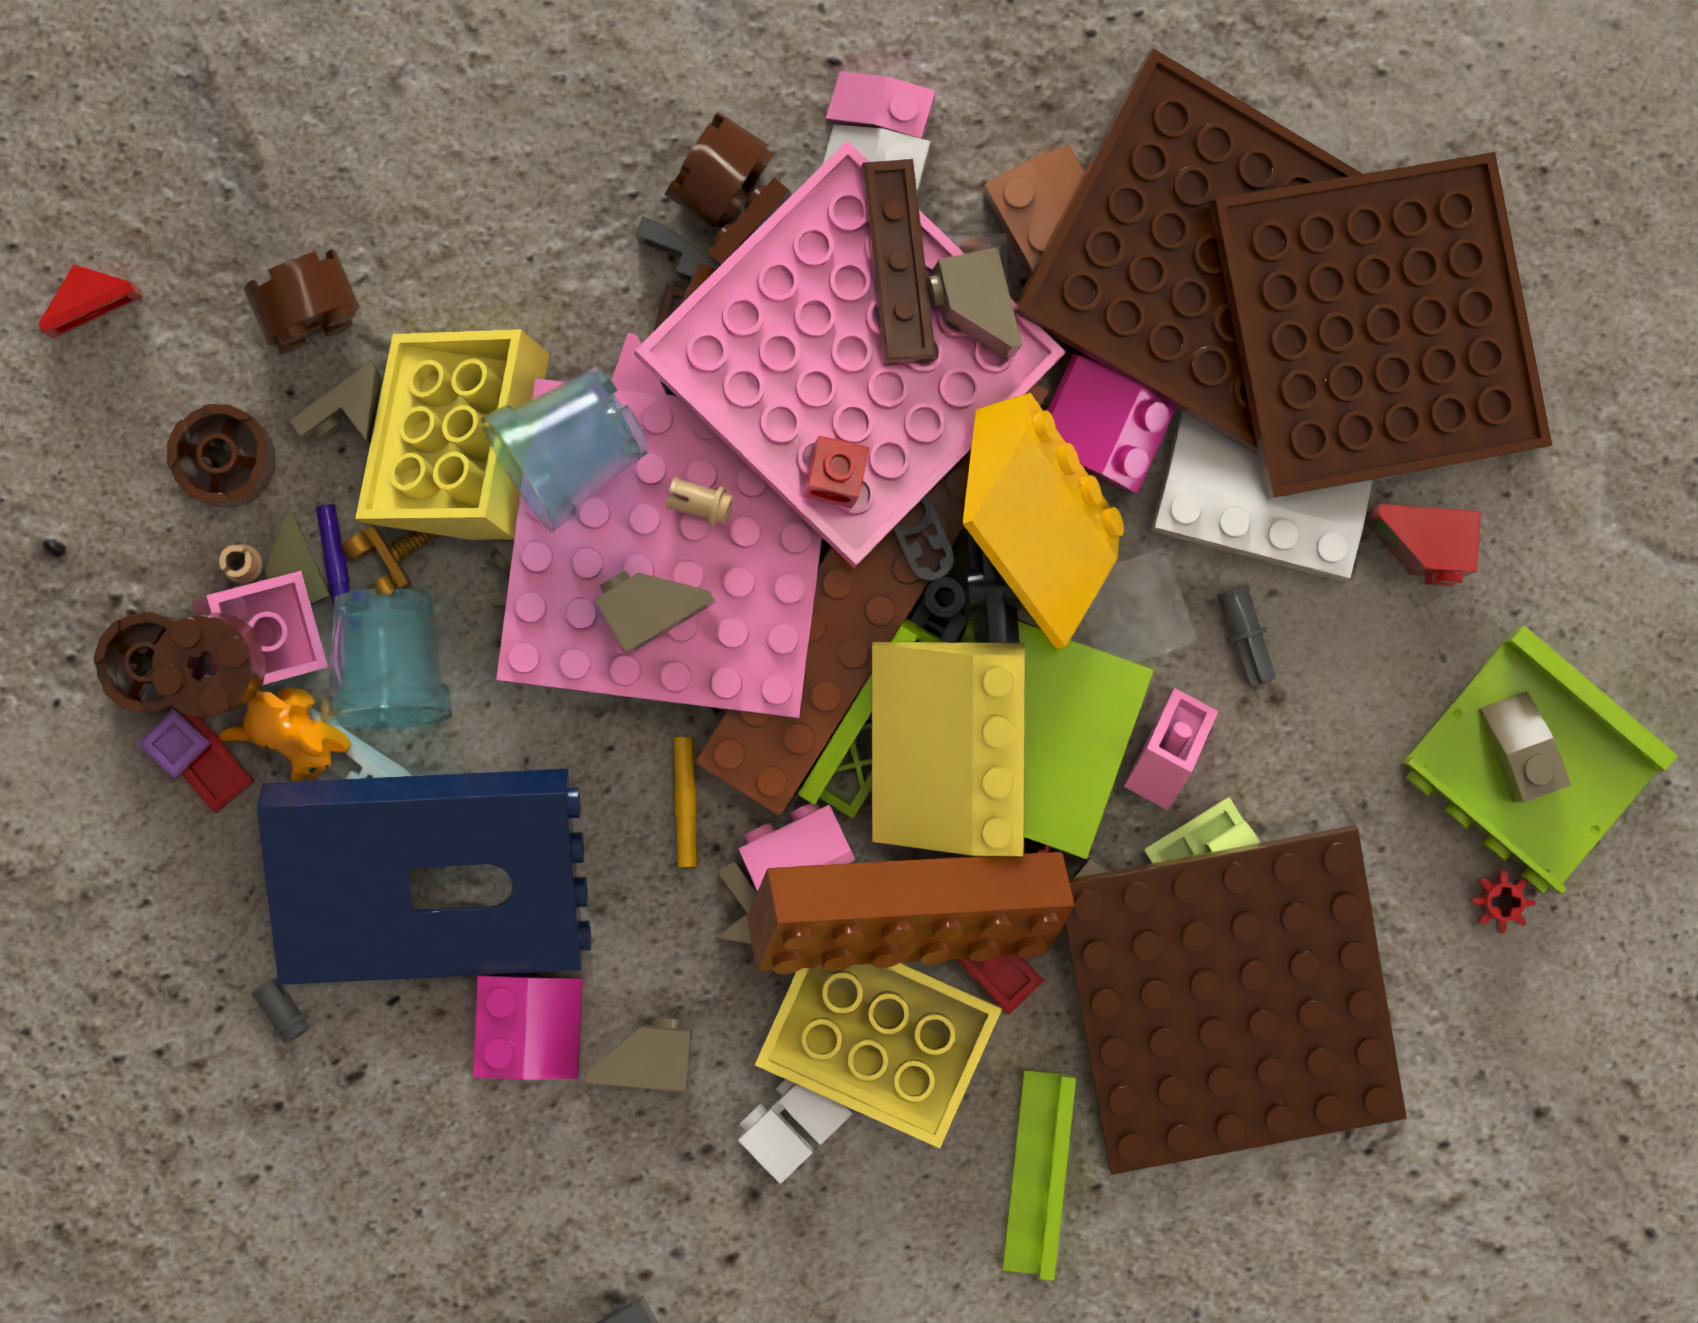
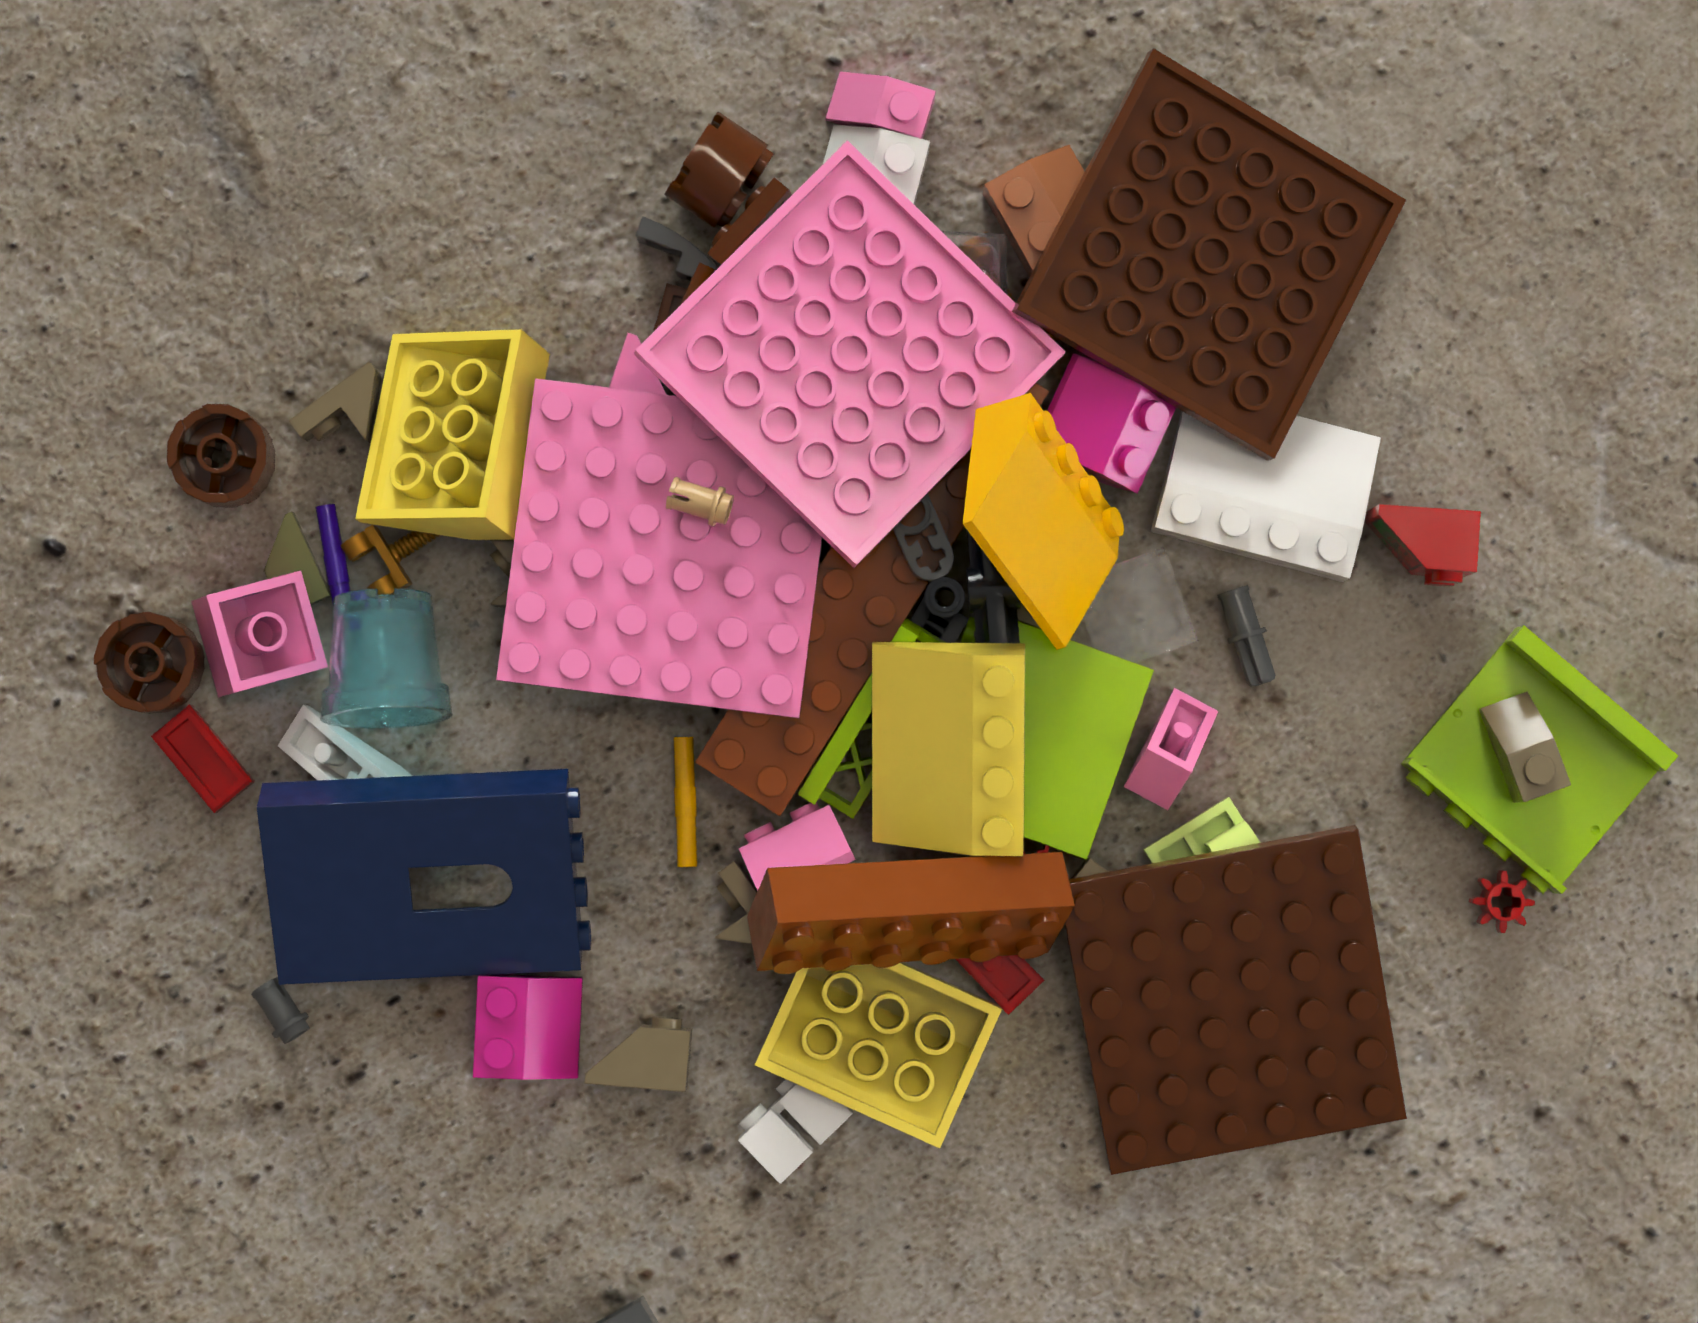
red slope [38,265,143,338] -> none
medium lavender tile [138,708,211,779] -> none
reddish brown brick [151,612,267,718] -> none
tan pin [219,544,263,584] -> none
light orange animal [219,687,351,782] -> none
reddish brown brick [243,249,360,354] -> none
clear light blue piece [481,366,649,532] -> none
dark tan slope [594,571,716,655] -> none
brick [802,436,870,508] -> none
reddish brown tile [861,159,936,365] -> none
dark tan slope [927,247,1022,359] -> none
lime fence [1002,1069,1076,1281] -> none
reddish brown plate [1209,152,1553,499] -> none

